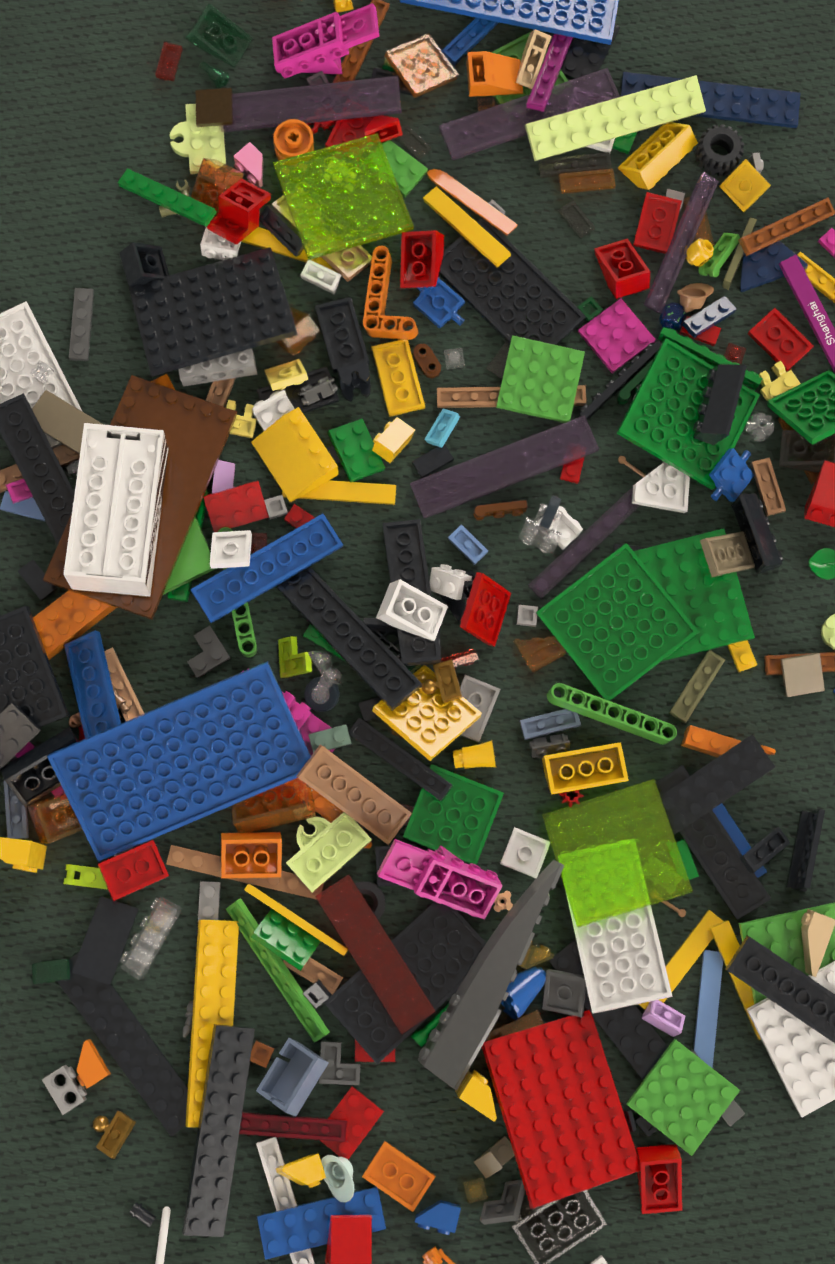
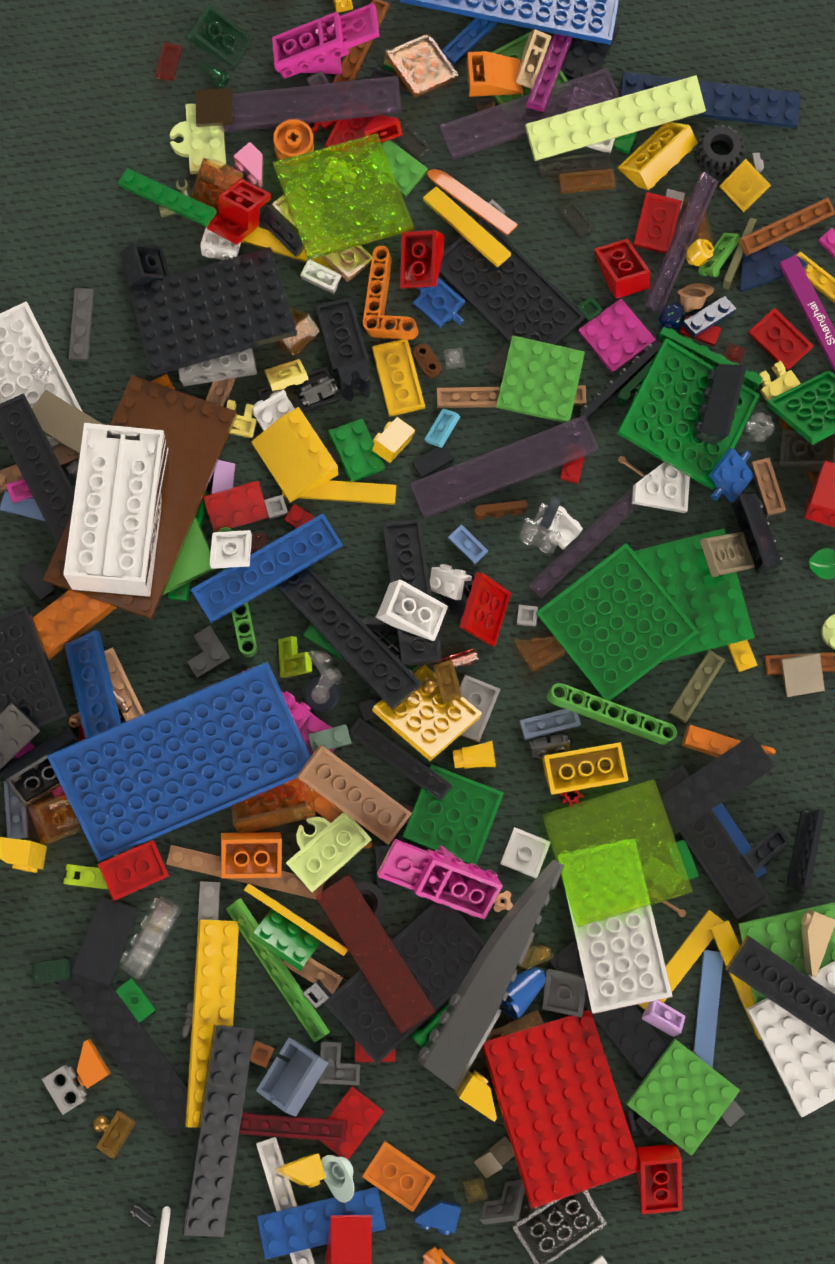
none -> green plate [115,978,156,1023]

